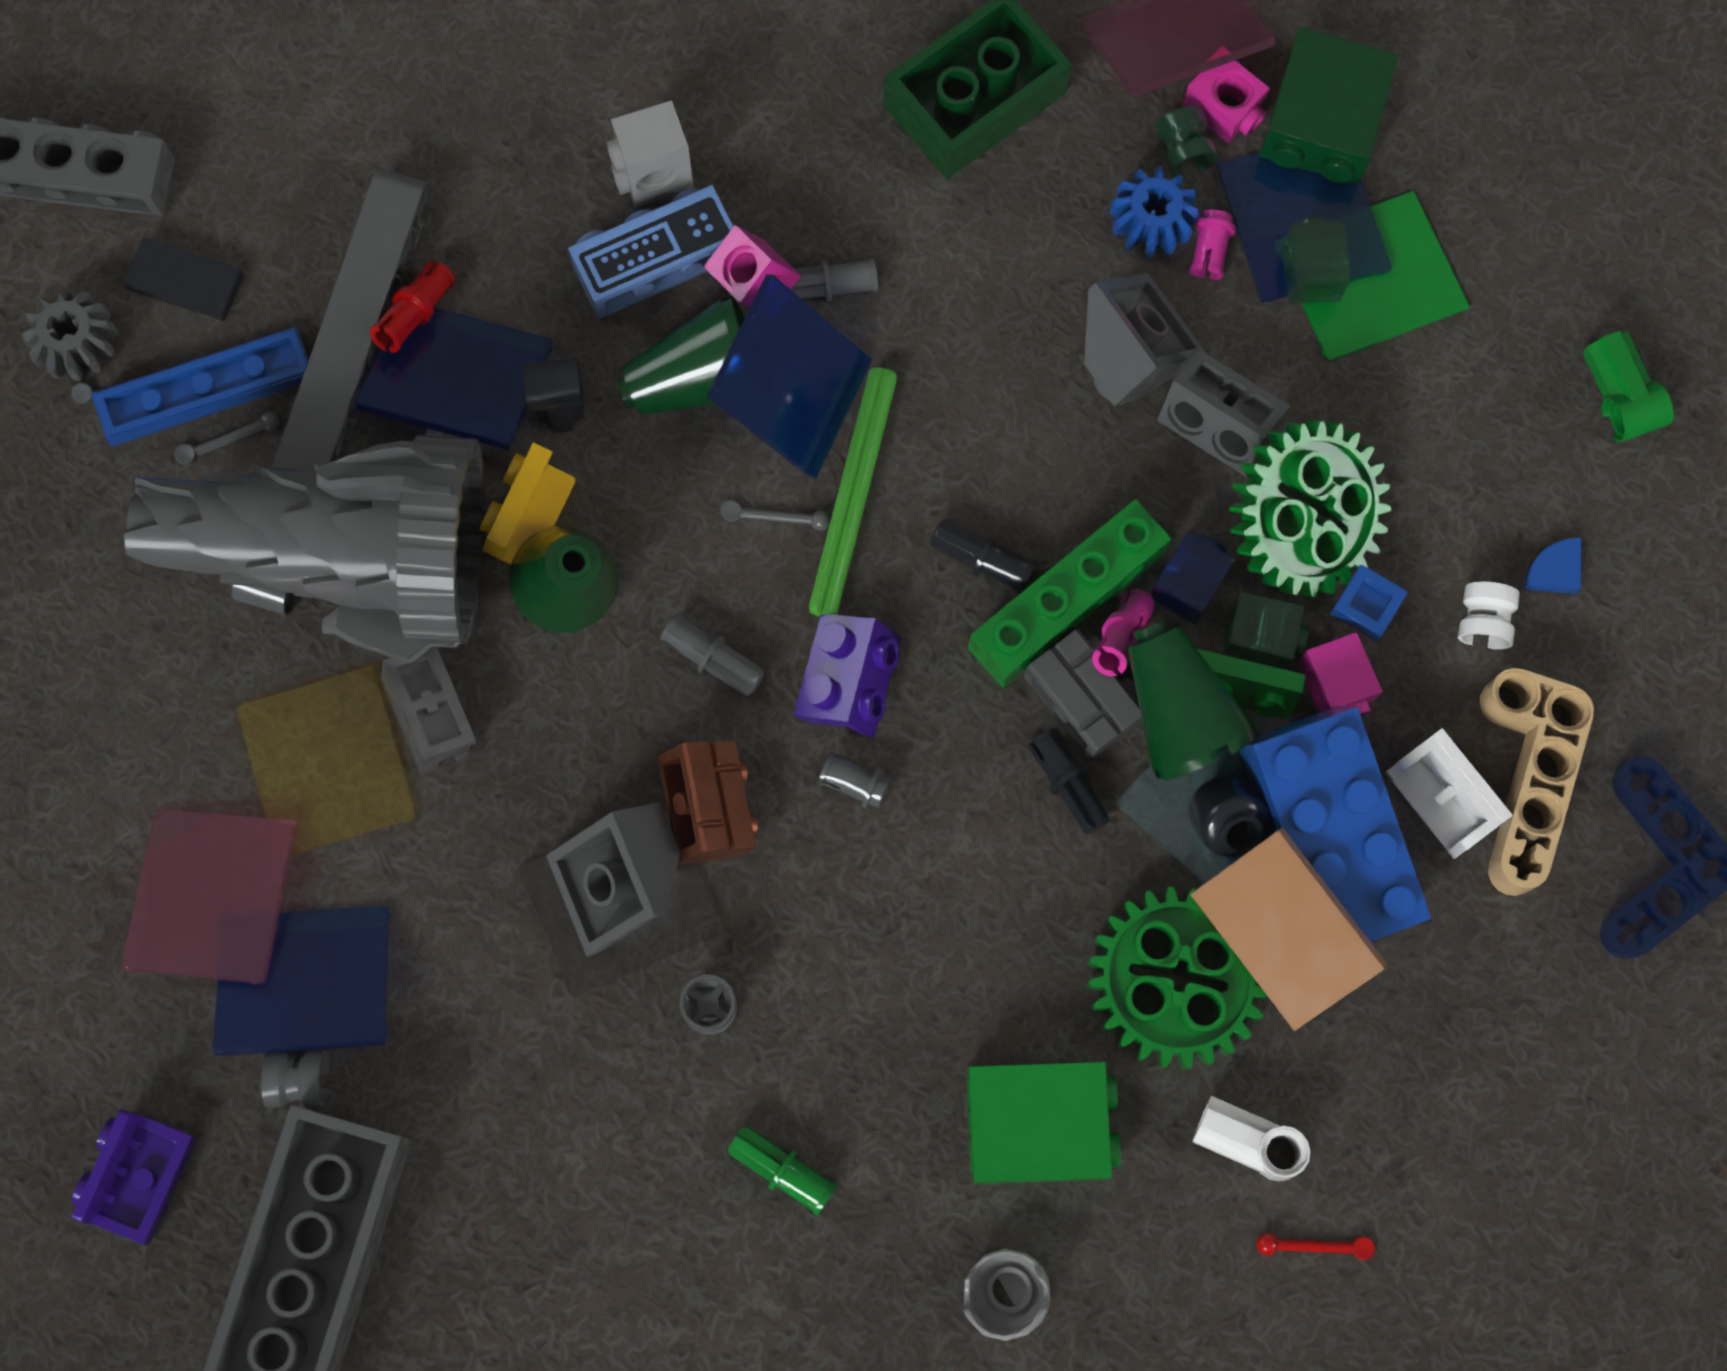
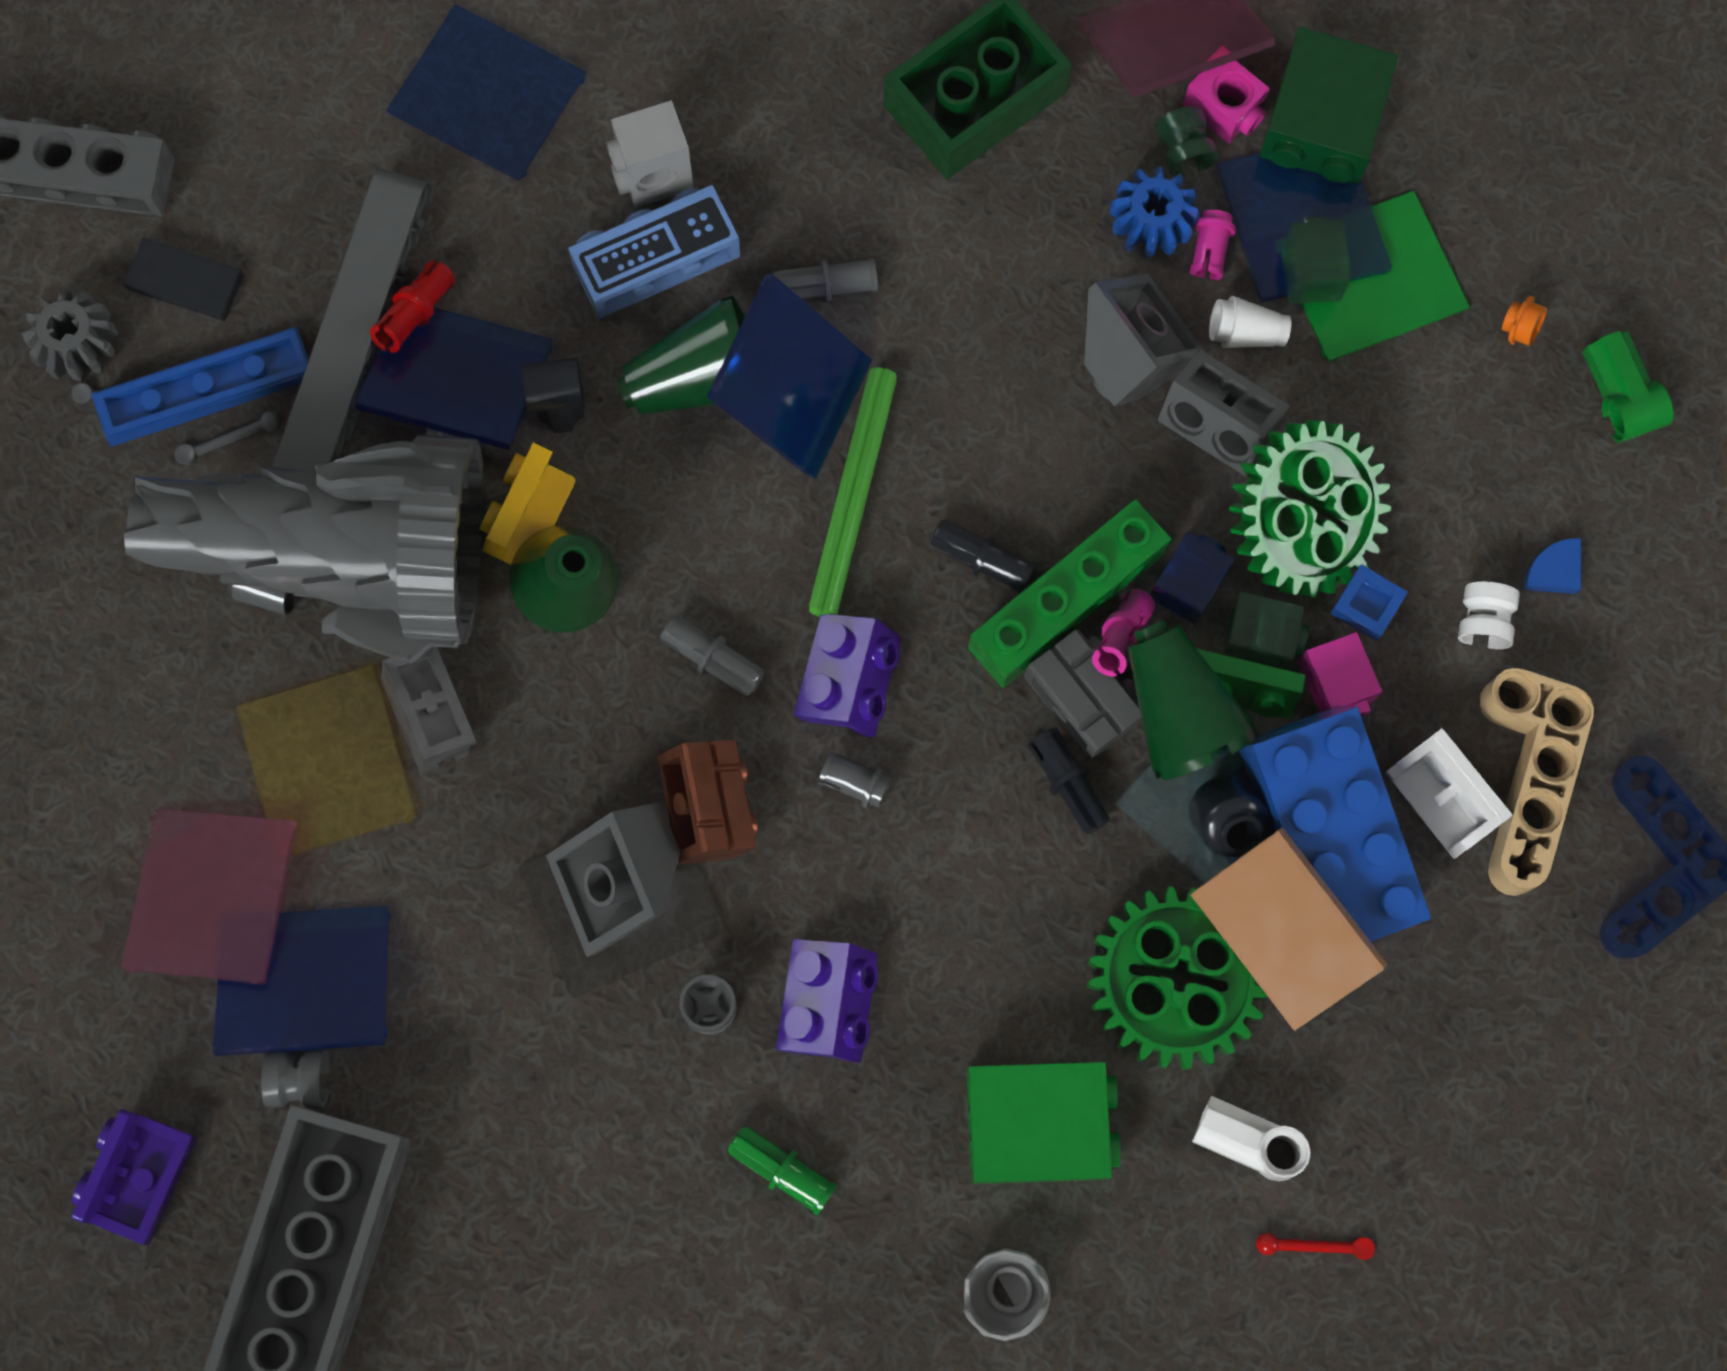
dark pink brick [704,225,801,317] -> none
dark grey hinge [720,500,831,531] -> none
none -> clear blue piece [386,4,586,181]
none -> dark purple bracket [776,939,878,1063]
none -> white cone [1209,296,1291,348]
none -> orange plate [1502,296,1547,347]

